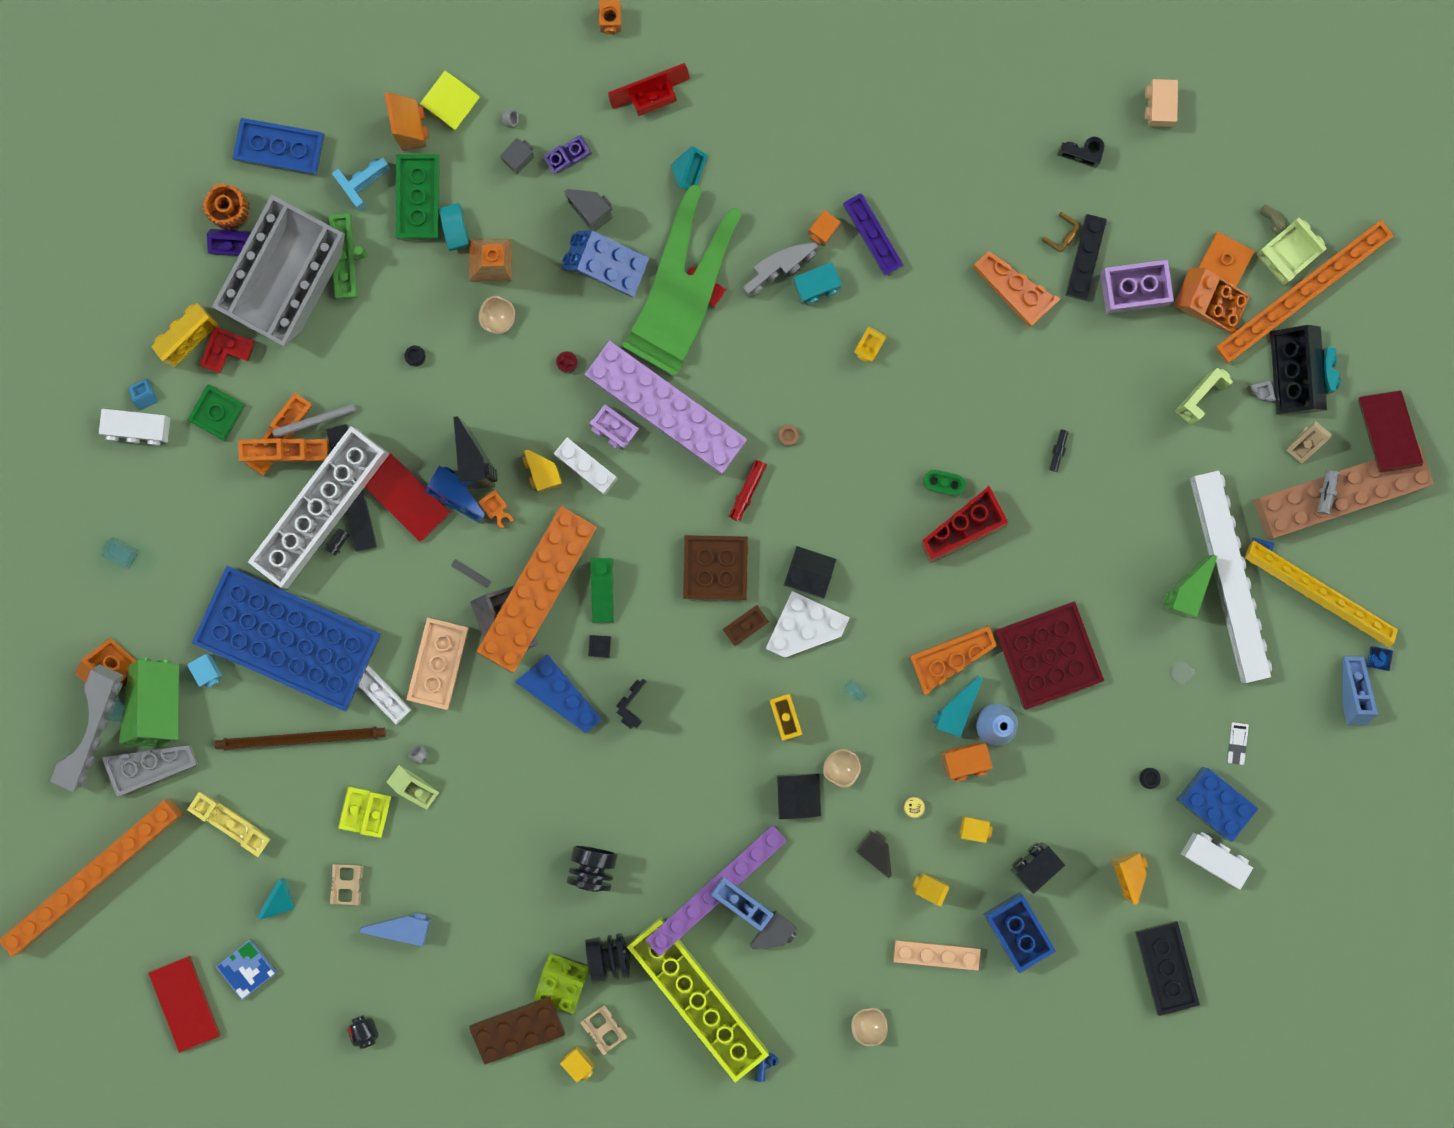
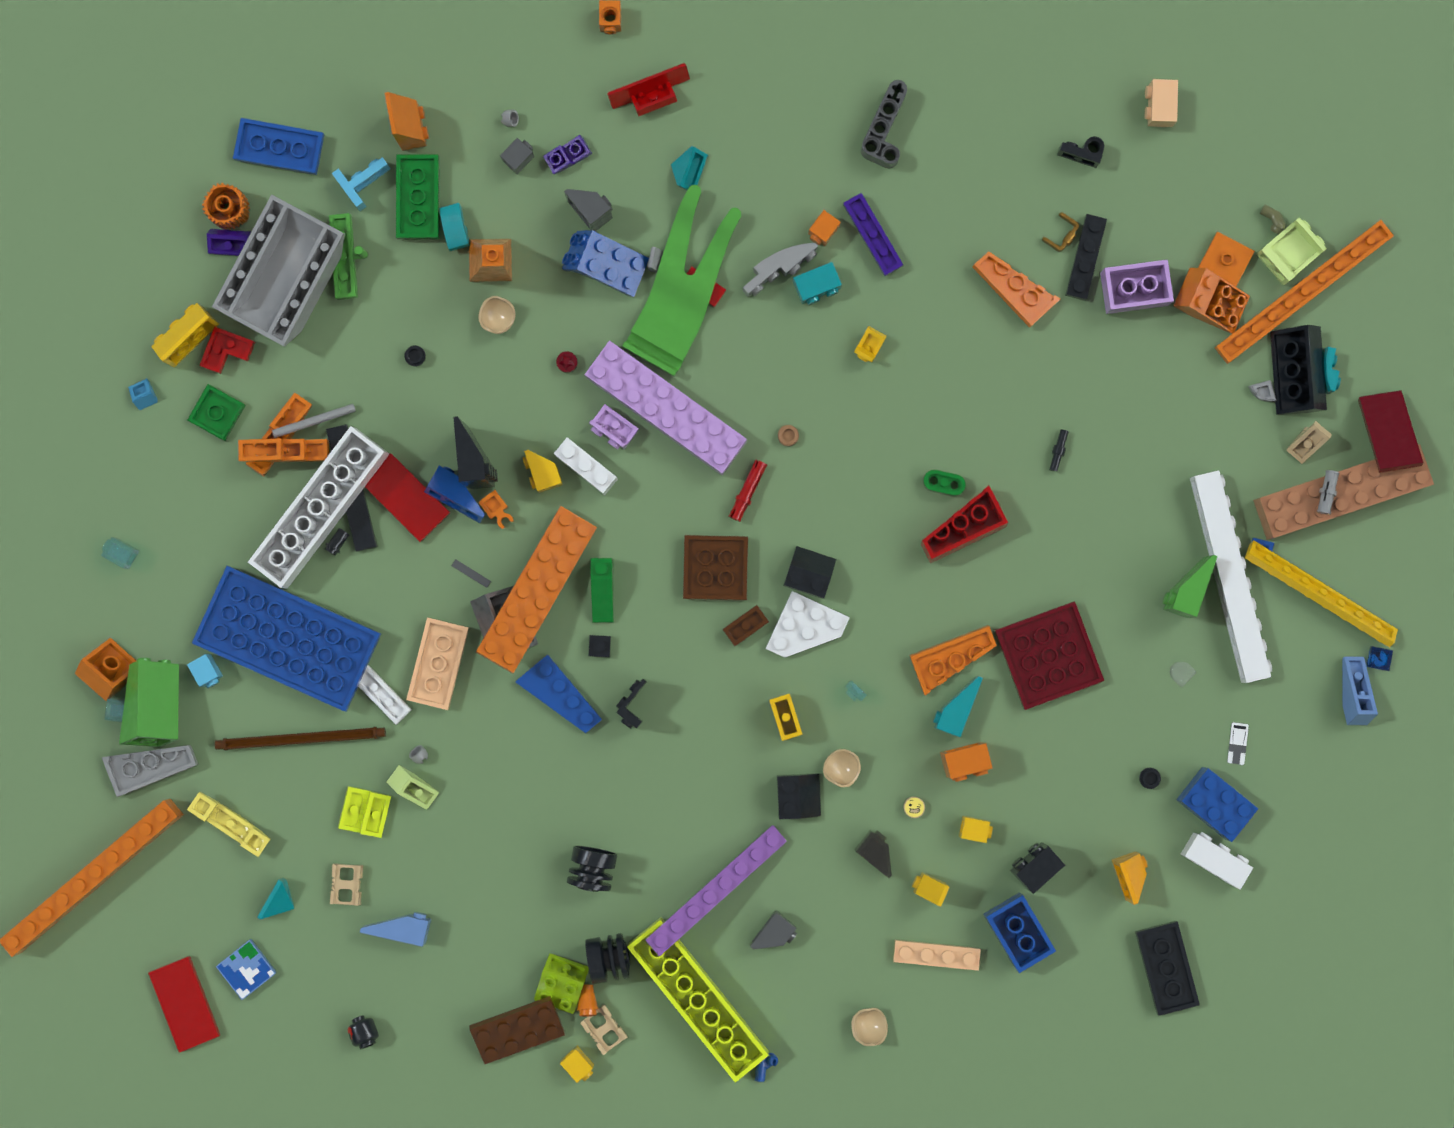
light grey arch [50,664,123,792] -> none
white brick [99,409,170,446] -> none
neon yellow slope [419,70,480,130] -> none
medium blue slope [711,877,774,931] -> none
light blue cone [975,704,1018,746] -> none
yellowish green panel [1175,368,1233,425] -> none
none -> orange cone [577,984,598,1017]
none -> light grey slope [648,247,664,273]
none -> dark grey beam [861,80,907,169]

